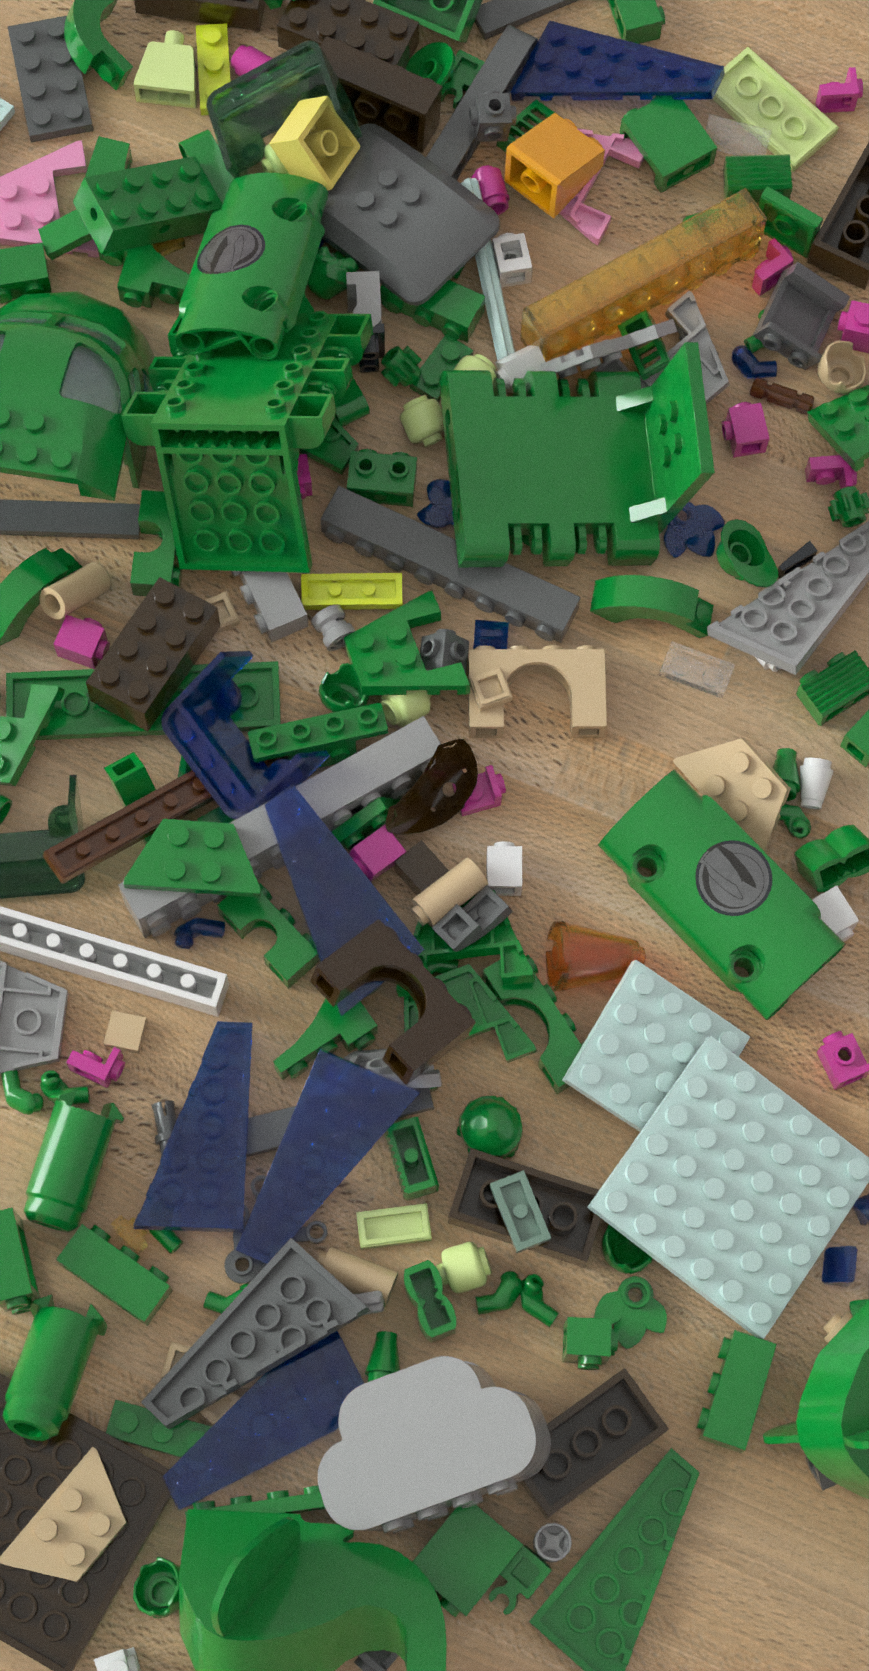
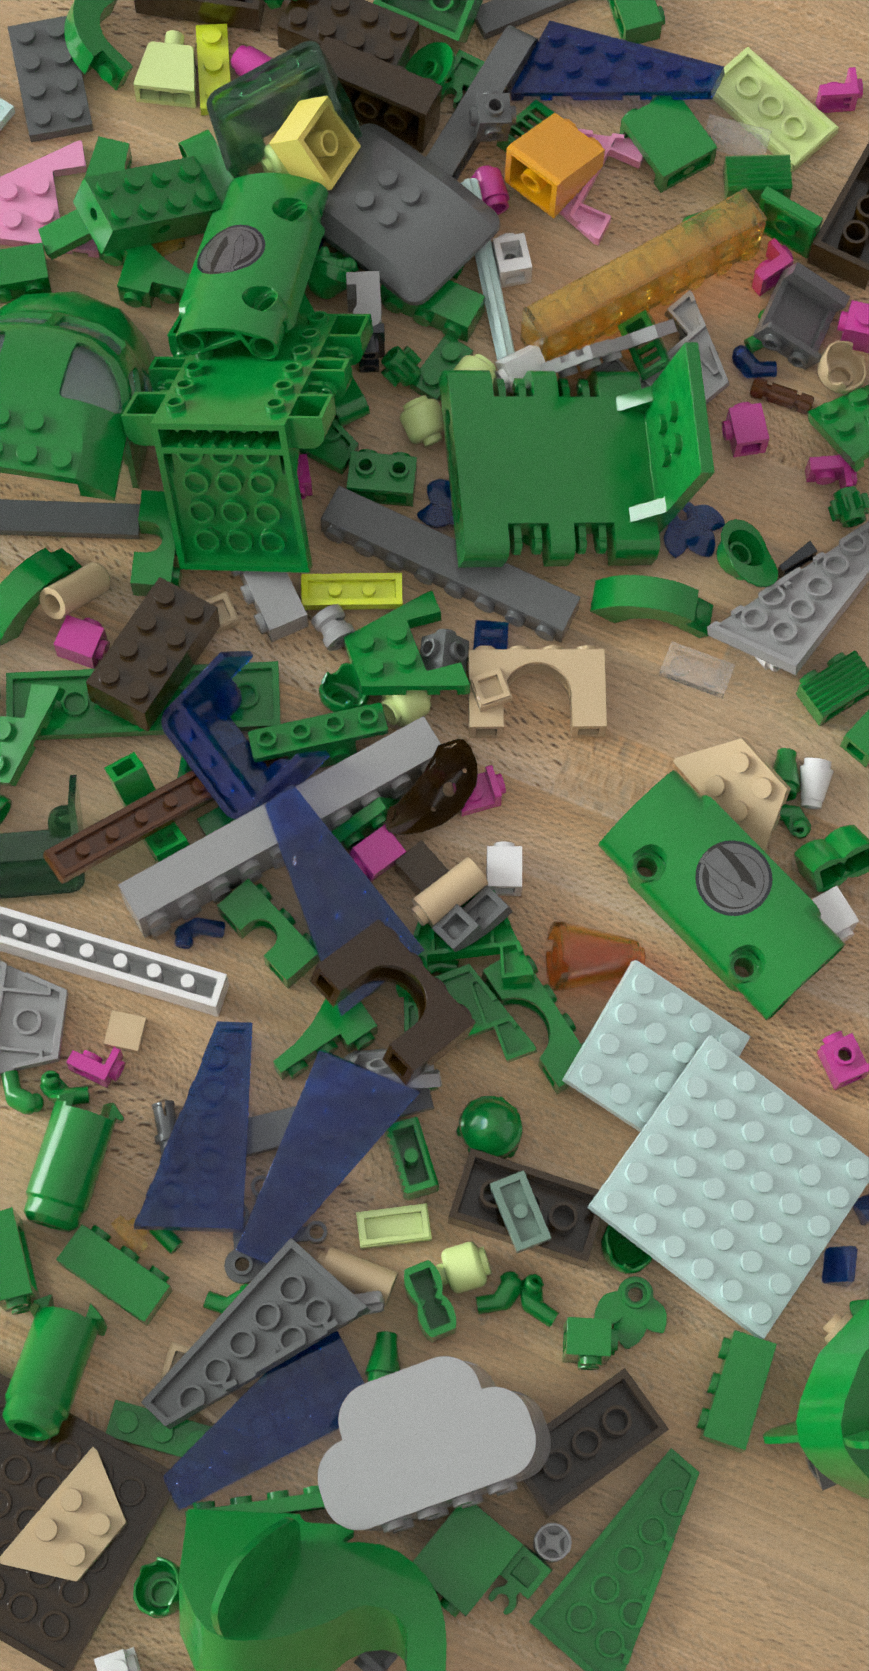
green wing [123,819,261,898] -> none

